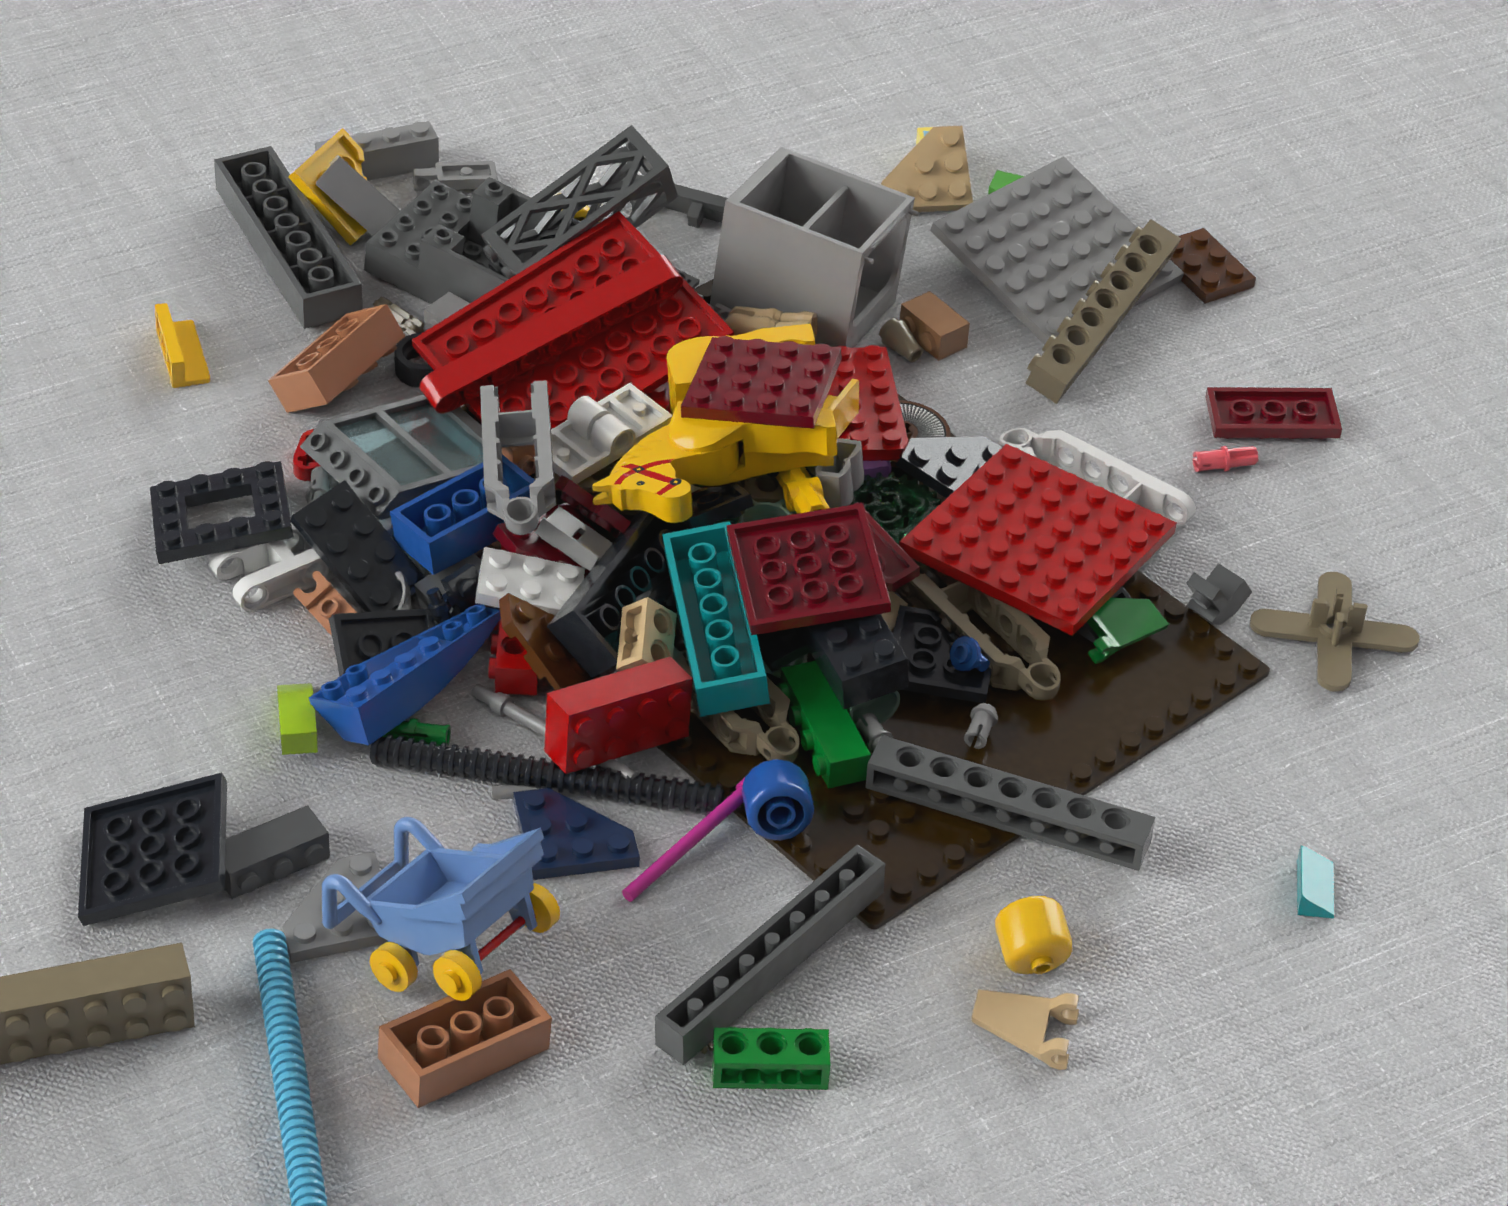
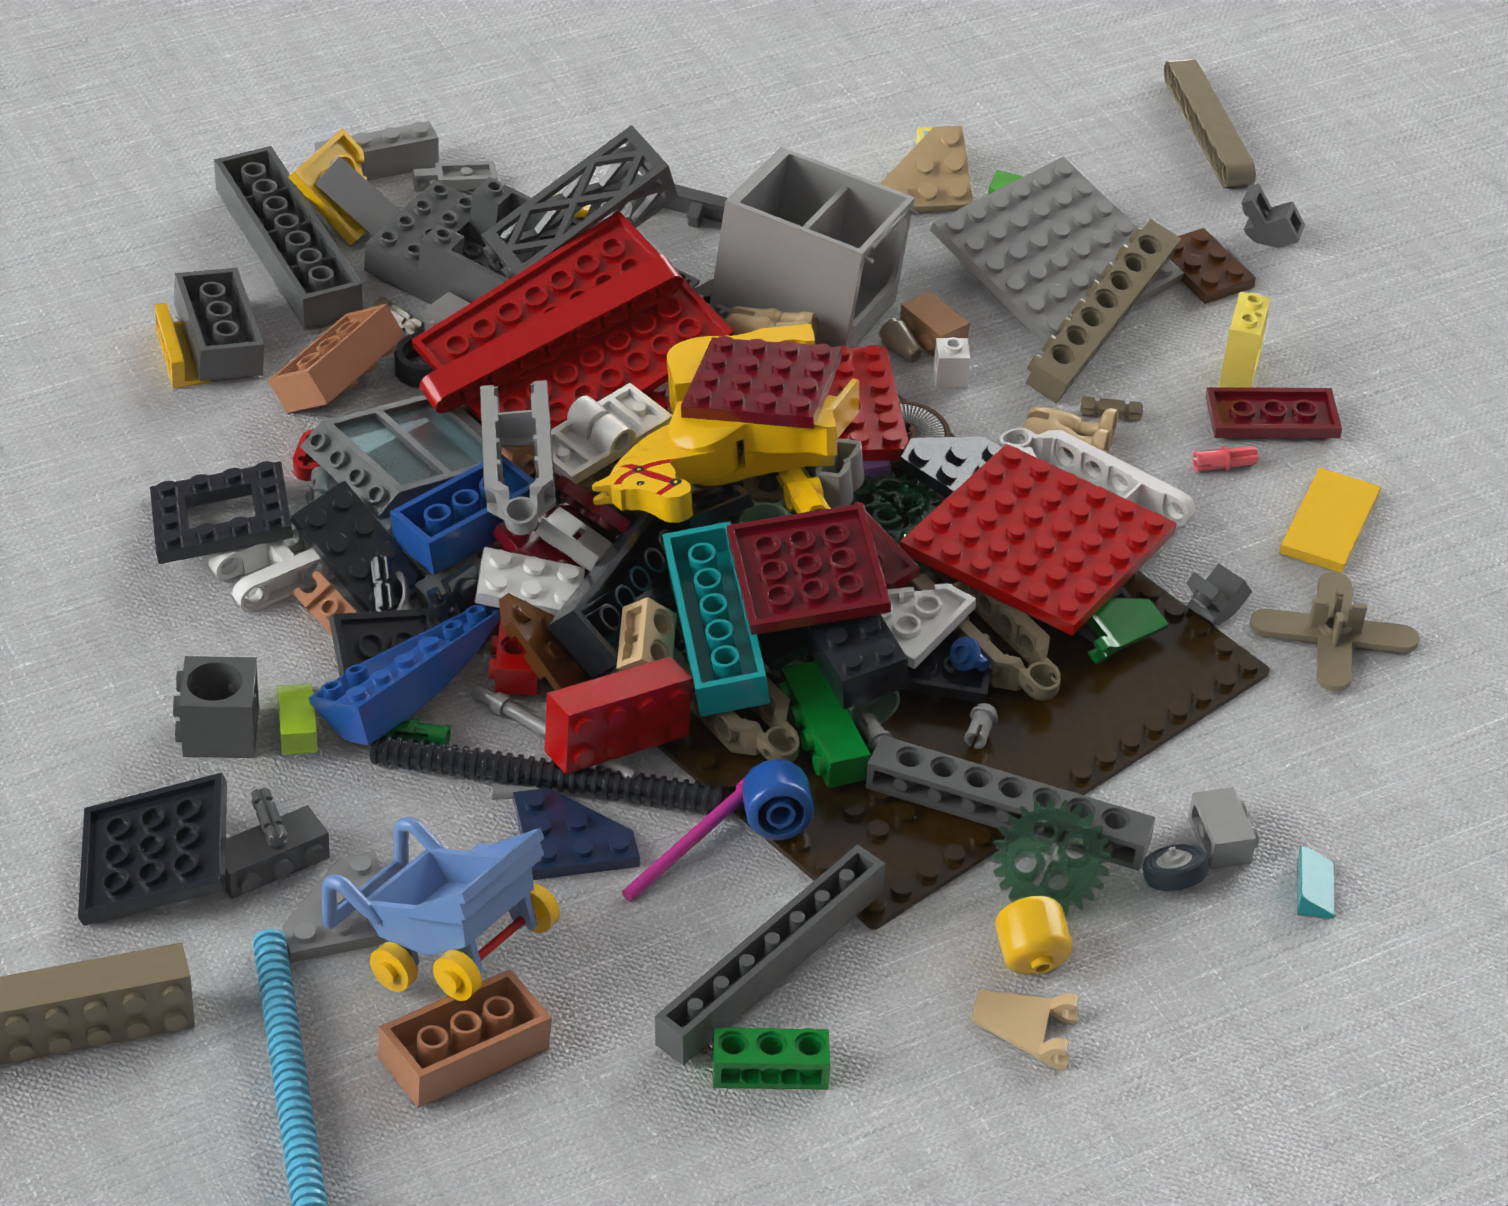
none -> dark grey brick [173,656,260,758]
none -> dark grey brick [174,268,264,381]
none -> dark grey axle [251,787,288,849]
none -> black piece [371,555,396,611]
none -> white plate [881,583,976,669]
none -> white brick [933,337,970,388]
none -> clear green gear [992,798,1111,916]
none -> tan piece [1021,407,1118,454]
none -> dark tan axle [1080,396,1143,421]
none -> black wheel [1143,844,1209,891]
none -> dark tan beam [1164,58,1256,188]
none -> light grey brick [1188,787,1259,869]
none -> light yellow window [1219,292,1271,387]
none -> dark grey brick [1241,183,1305,247]
none -> yellow tile [1279,467,1381,573]

